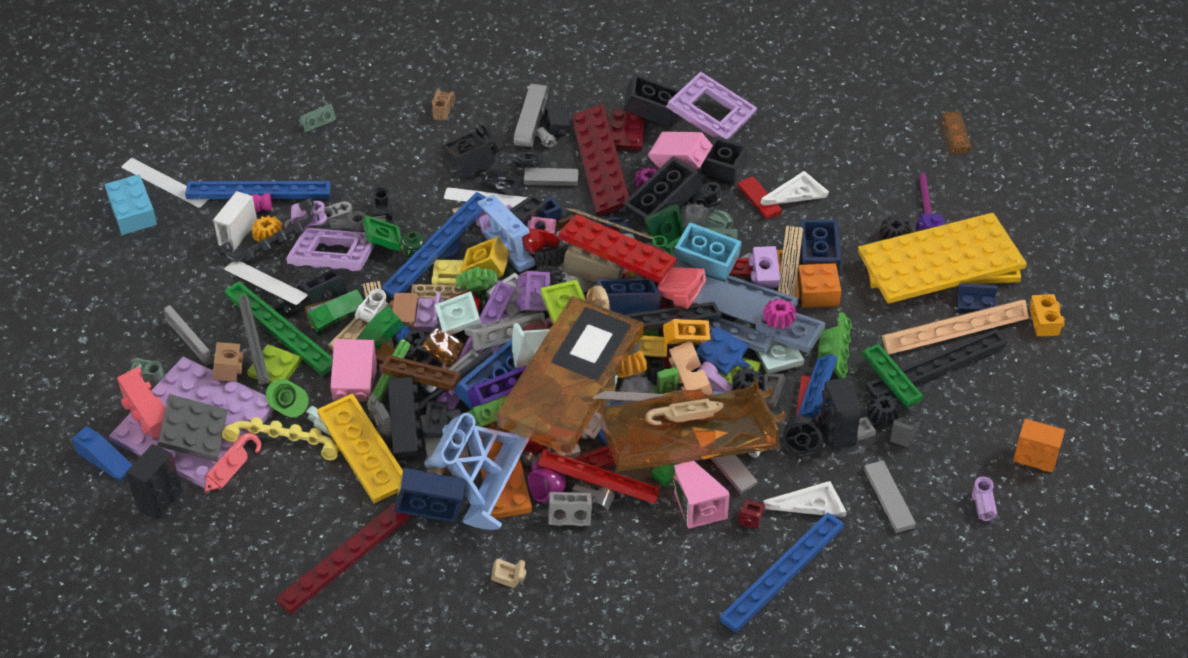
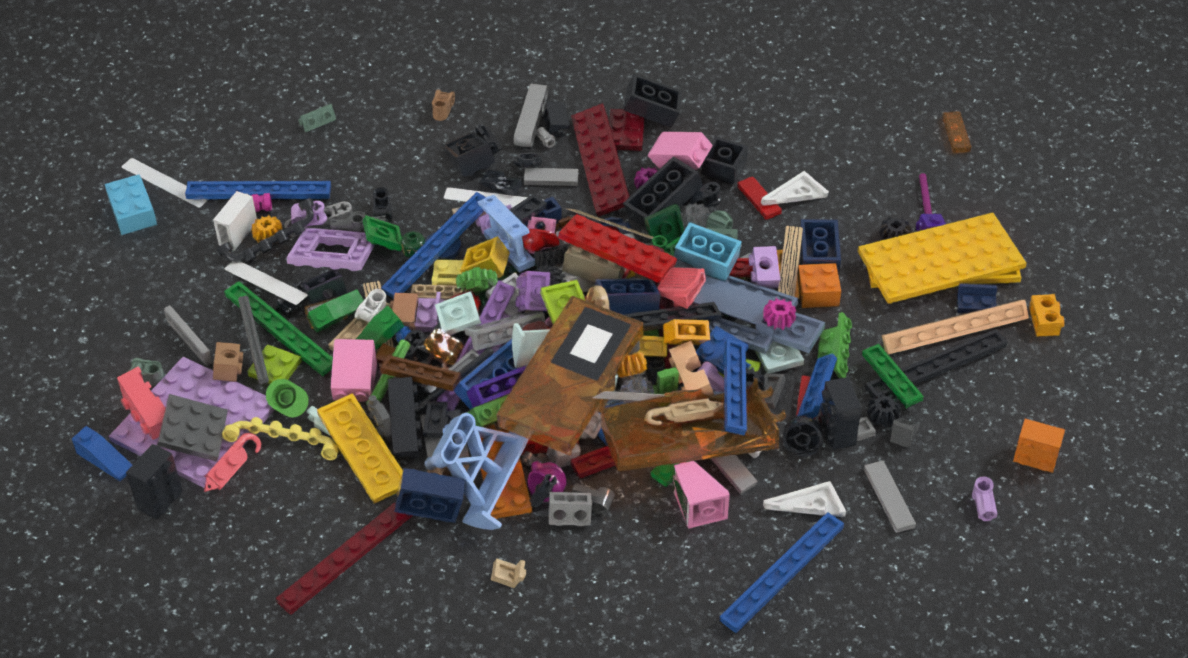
red tile [538,450,660,504] -> none
lavender plate [666,72,757,140] -> none
dark red bracket [738,500,765,529] -> none
none -> black axle [529,474,557,507]
none -> blue plate [724,339,747,435]

